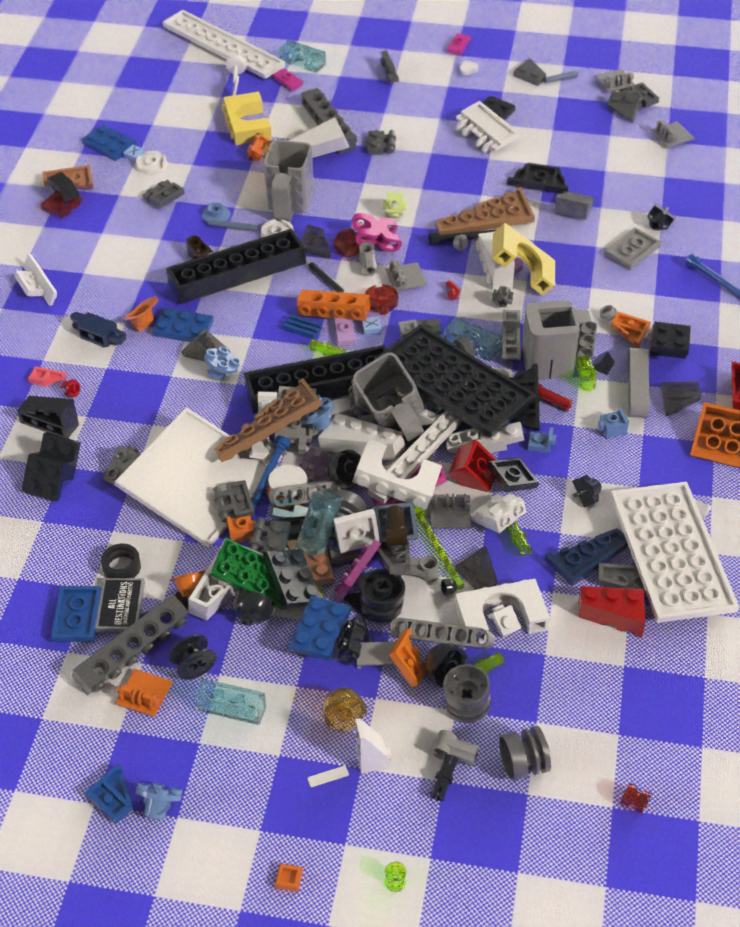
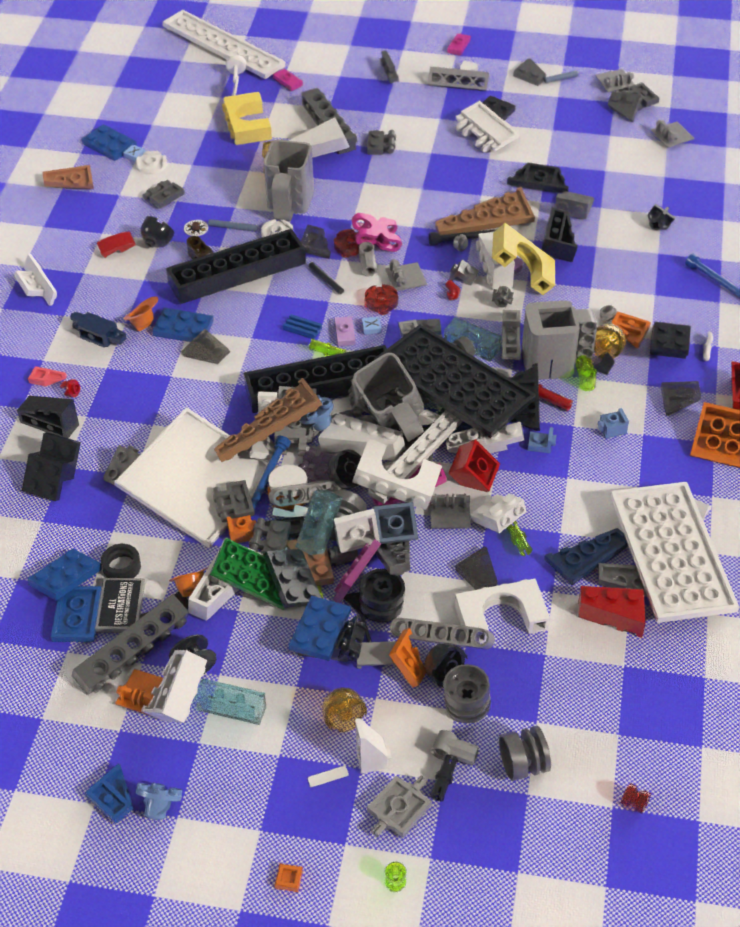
clear red plate [40,192,83,219] -> none
black slope [47,172,80,203] -> none
medium blue piece [202,202,231,223] -> none
medium blue plate [204,346,241,380] -> none
black cylinder [232,588,276,626] -> none
orange hinge [246,131,270,161] -> none
clear light blue arch [279,40,326,73] -> none
orange brick [297,289,370,321] -> none
yellowish green brick [383,192,406,217] -> none
dark brown piece [386,505,407,546] -> none
light grey piece [404,555,439,582] -> none
clear neon green bar [414,505,465,589] -> none
black hinge [441,578,458,596] -> none
clear neon green pin [474,652,504,674] -> none
black tile [487,457,539,492] -> none
white bracket [488,604,521,637] -> none
black piece [572,474,602,507] -> none
light grey tile [604,227,662,271] -> none
light grey beam [628,348,650,417] -> none
none -> blue plate [27,548,102,601]
none -> red slope [97,231,136,258]
none -> black cylinder [140,216,174,248]
none -> white wedge [141,650,207,723]
none -> piece [184,220,208,236]
none -> light grey plate [367,775,432,838]
none -> light grey fence [428,66,490,91]
none -> flat silver bracket [449,260,478,285]
none -> black wedge [541,207,578,262]
none -> clear yellow cylinder [594,323,626,359]
none -> white piece [703,332,713,361]

